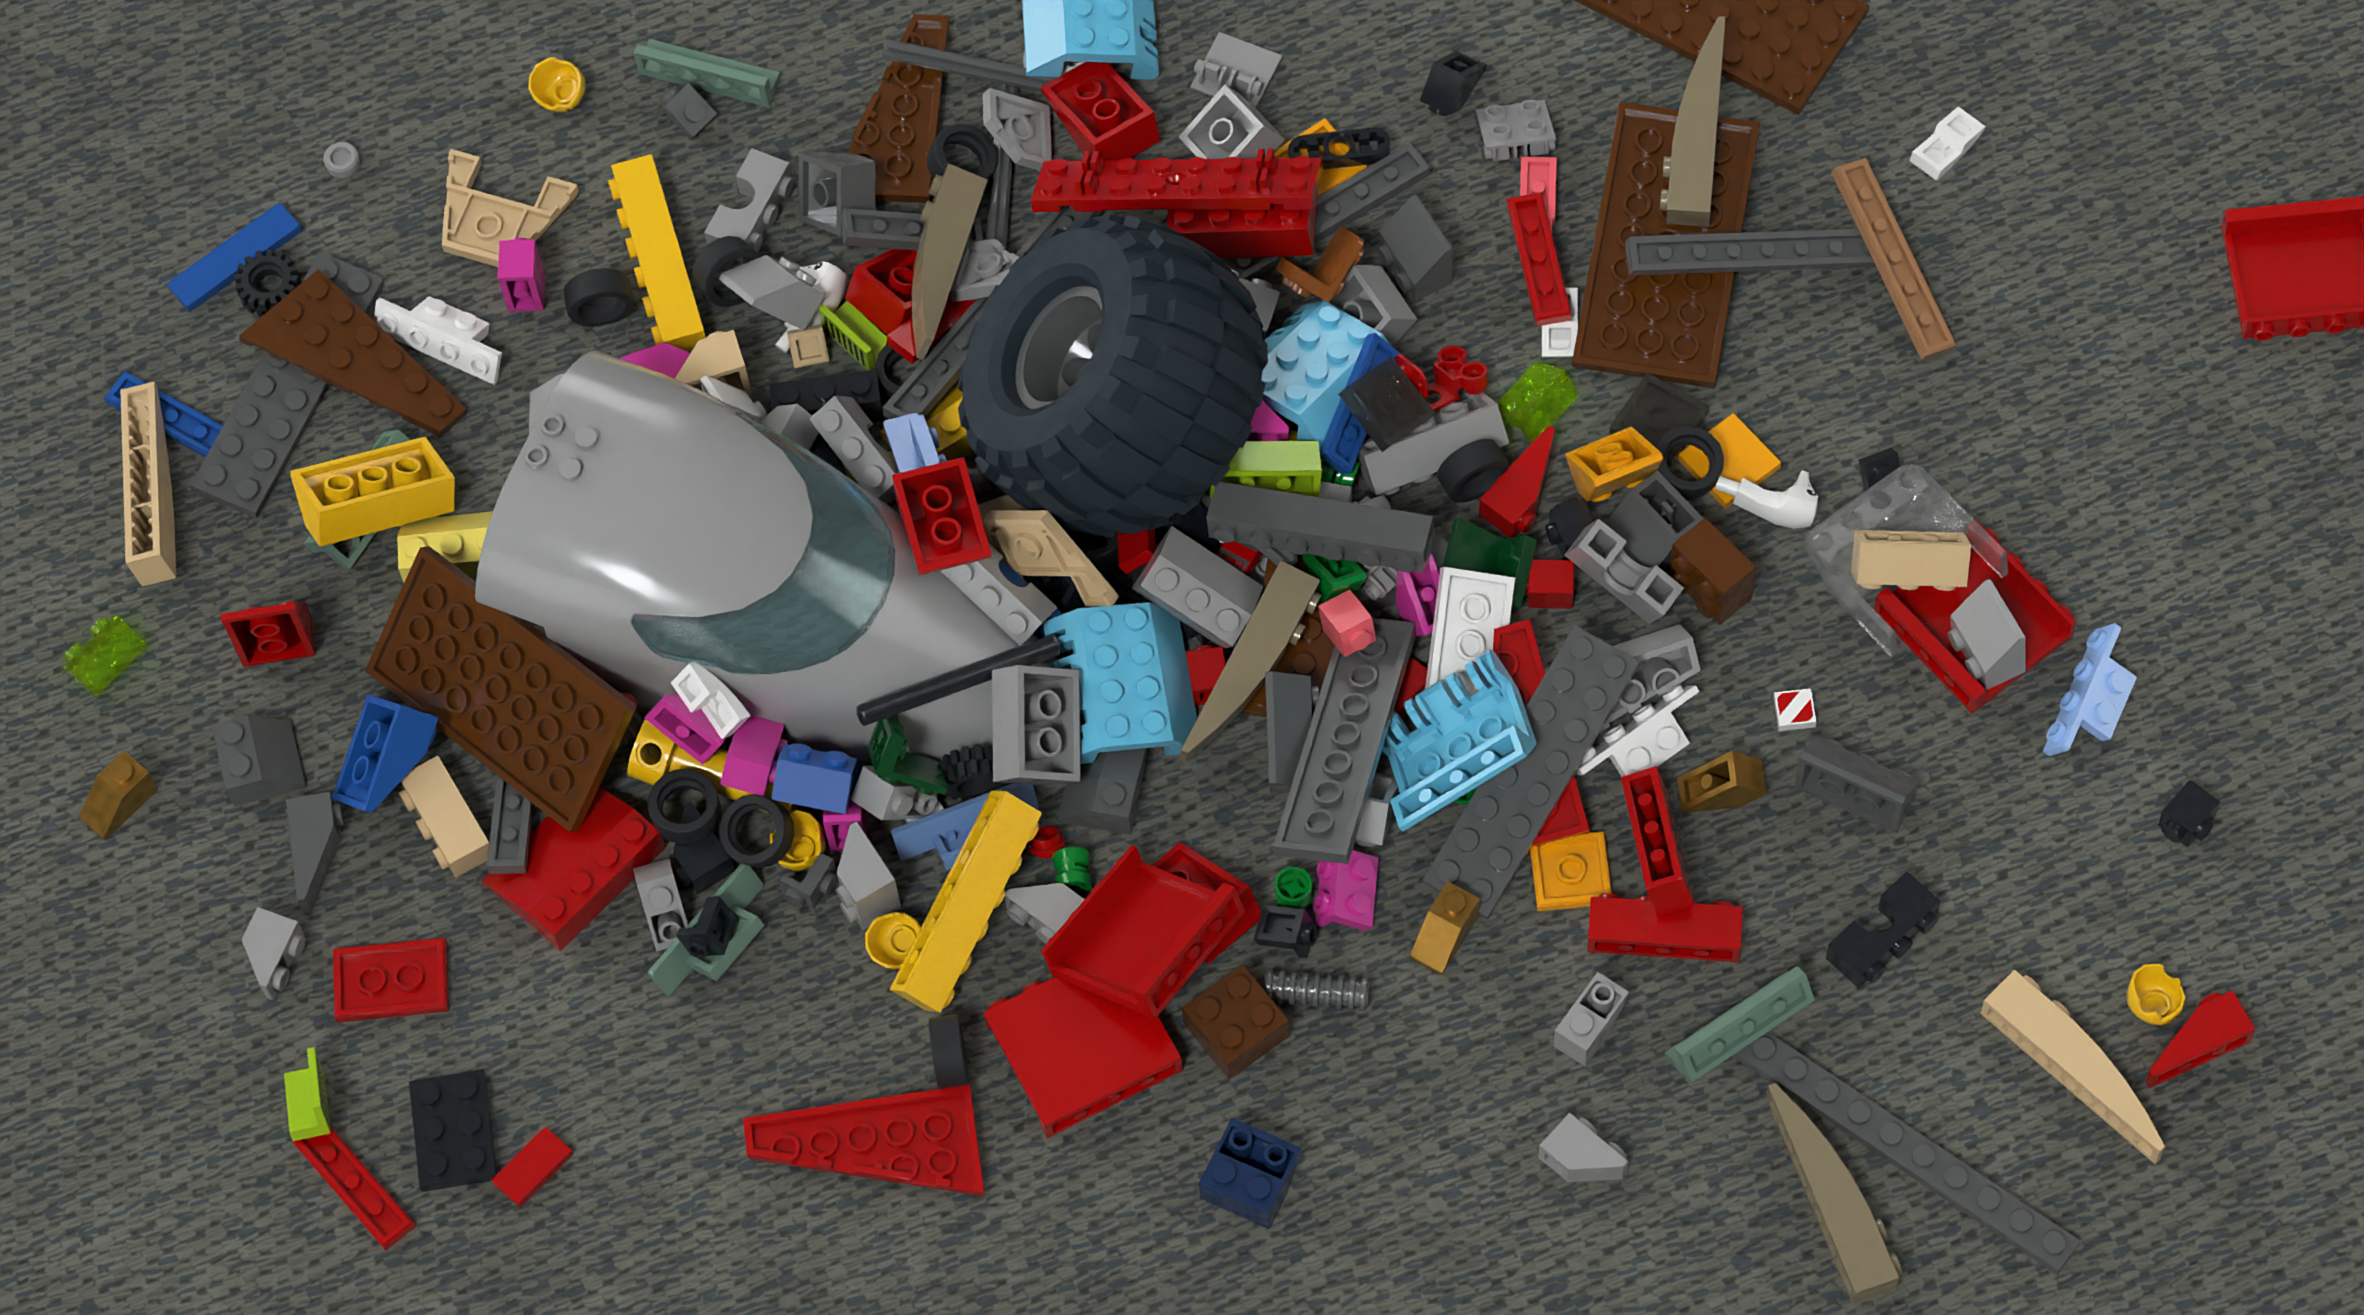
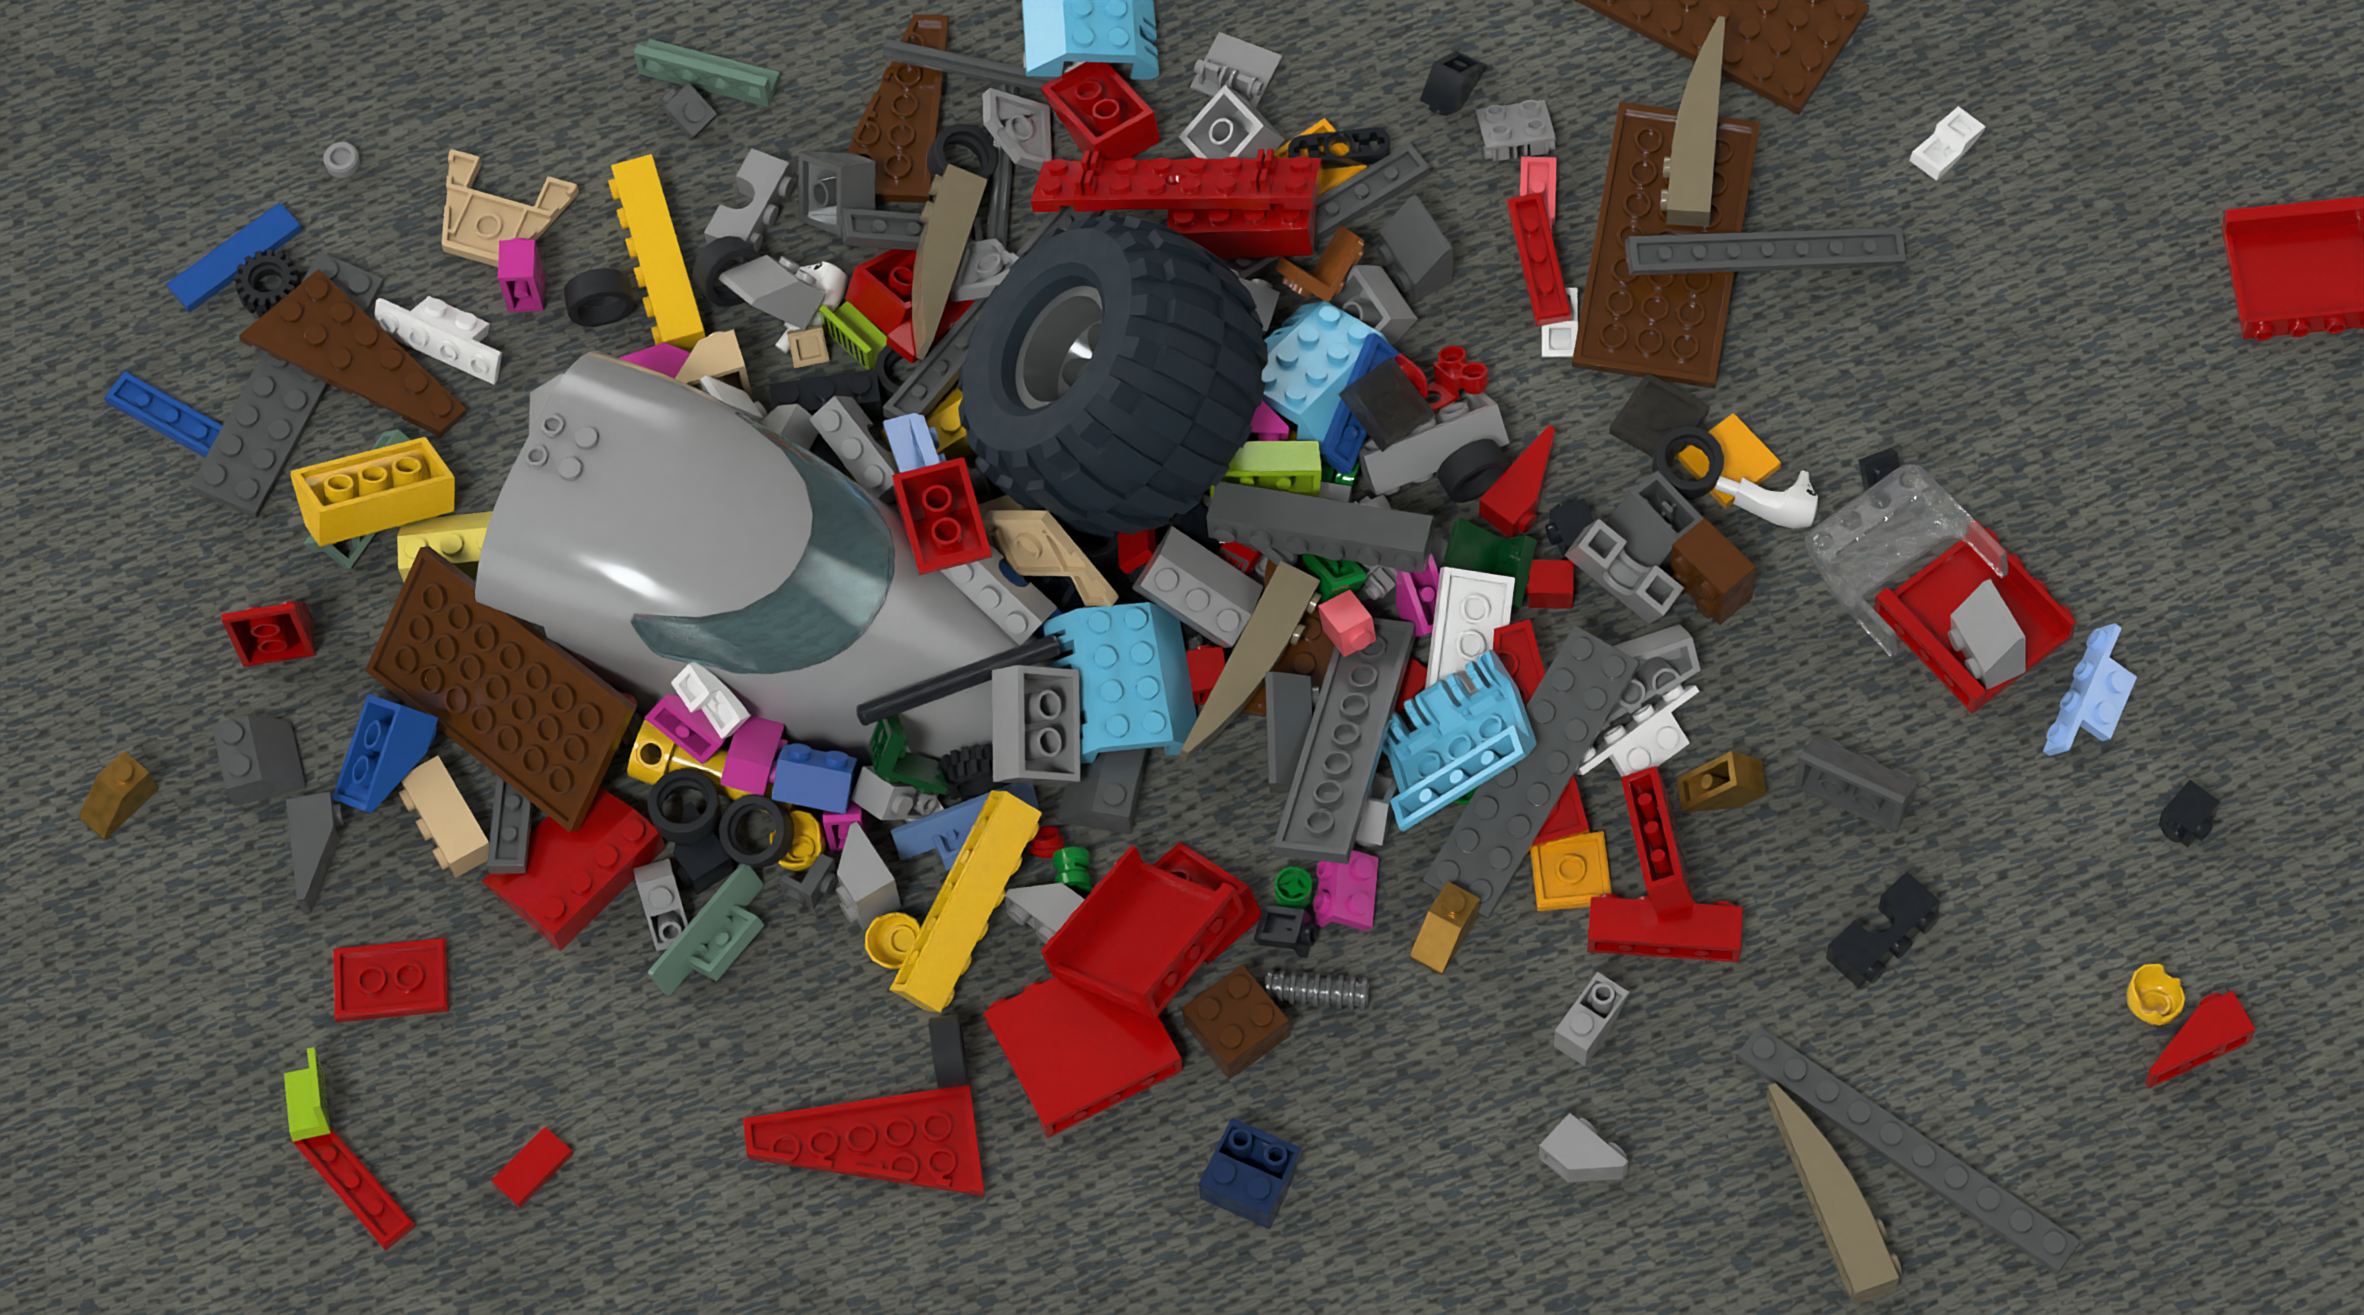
clear neon green bracket [60,614,148,697] -> none
tan slope [121,382,176,586] -> none
light grey slope [241,907,306,1000] -> none
black plate [409,1069,497,1192] -> none
yellow hair [528,57,585,112] -> none
black bracket [676,896,737,958] -> none
clear neon green bracket [1497,361,1578,443] -> none
light orange slope [1565,427,1663,502] -> none
sand green fence [1665,966,1815,1082] -> none
white tile [1773,688,1816,731] -> none
medium nougat tile [1832,158,1956,360] -> none
tan brick [1851,530,1971,591] -> none
tan slope [1981,970,2165,1164] -> none

